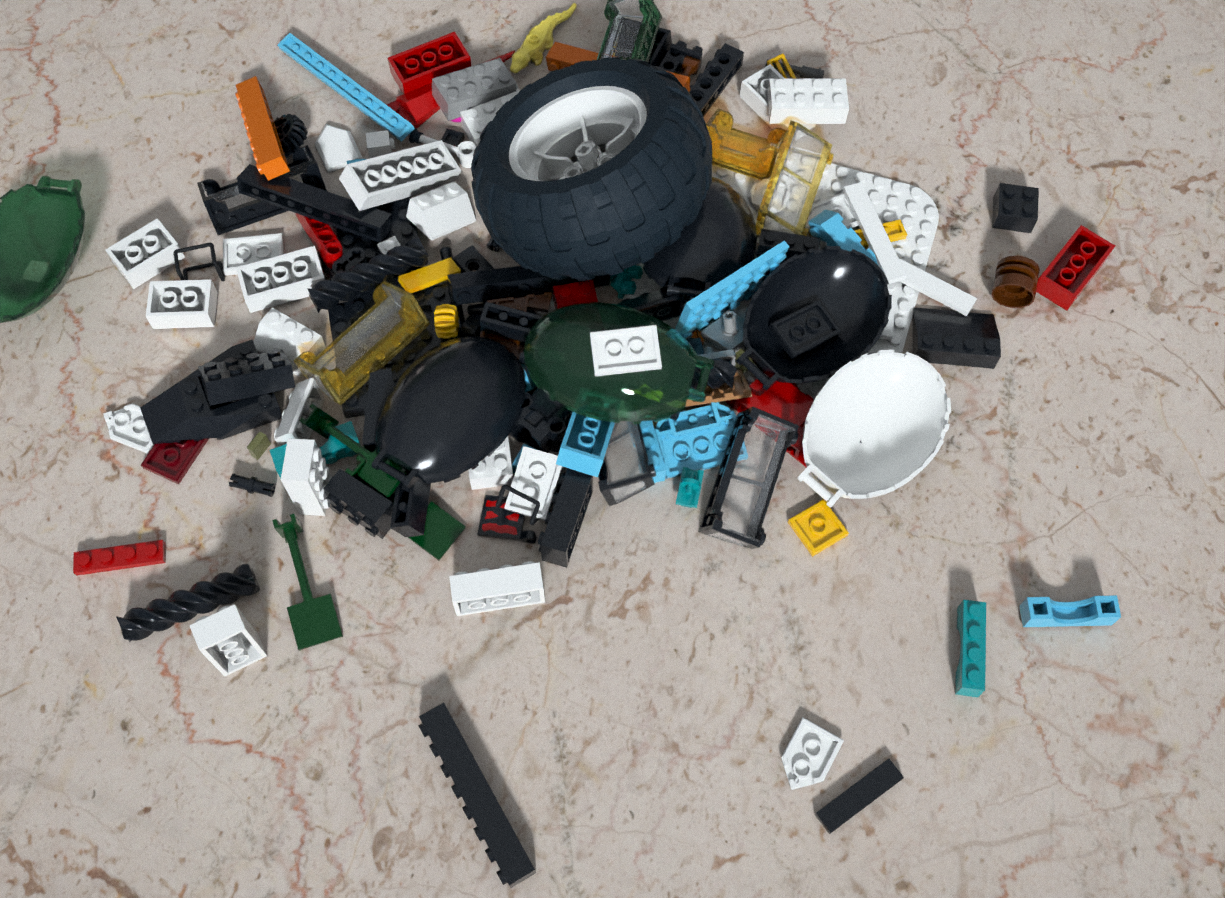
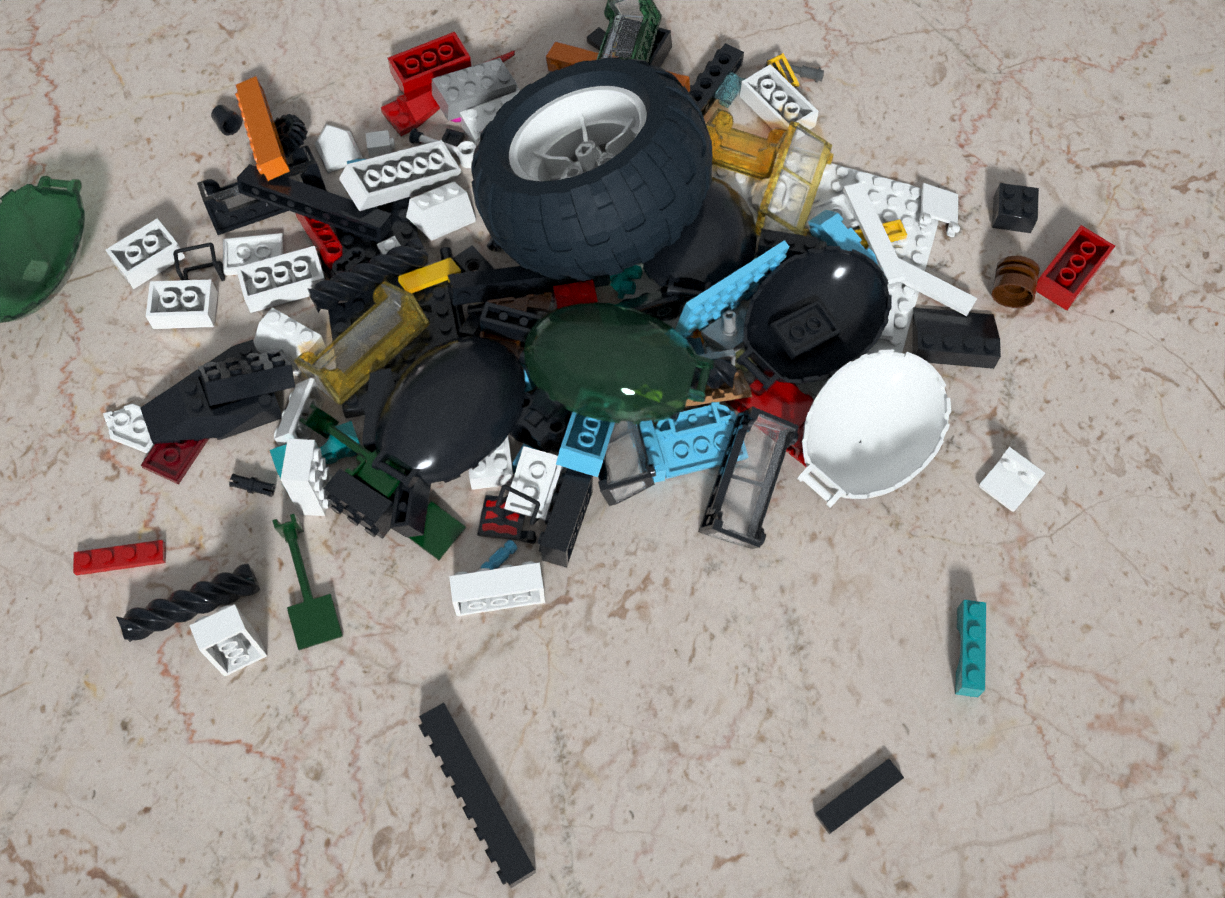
olive tile [247,431,271,460] -> none
medium azure plate [277,33,415,142] -> none
yellow gear [434,304,459,339] -> none
light yellow animal [510,3,577,74] -> none
white tile [590,325,662,377] -> none
black hips [659,40,703,82] -> none
teal hips [676,467,704,508] -> none
white brick [767,78,849,124] -> none
white tile [781,717,844,790] -> none
yellow tile [788,499,849,557] -> none
medium azure arch [1019,595,1121,627] -> none
none -> black piece [211,105,242,136]
none -> medium azure axle [480,540,517,570]
none -> black tile [587,27,612,51]
none -> clear light blue hips [714,72,746,108]
none -> white flag [918,183,960,237]
none -> white bracket [979,447,1045,512]

